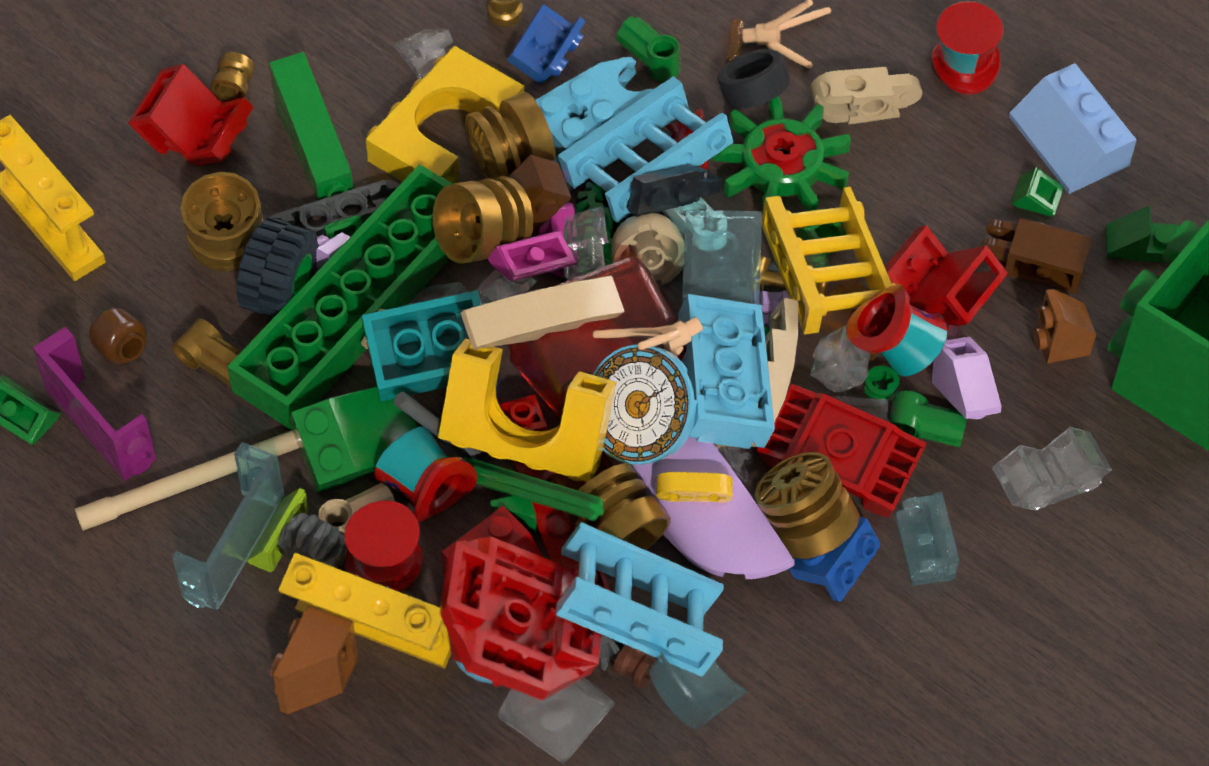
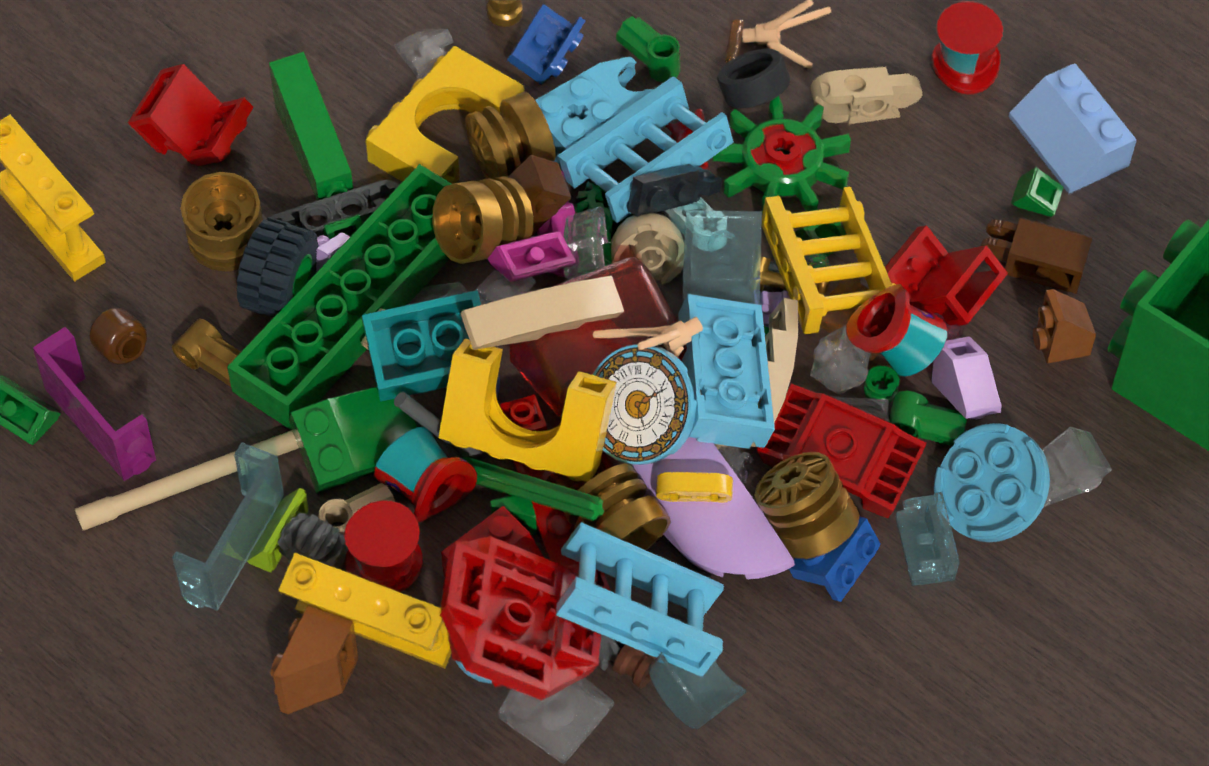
pearl gold wheel [210,52,255,102] -> none
green slope [1106,206,1180,263] -> none
none -> medium azure tile [934,423,1050,542]

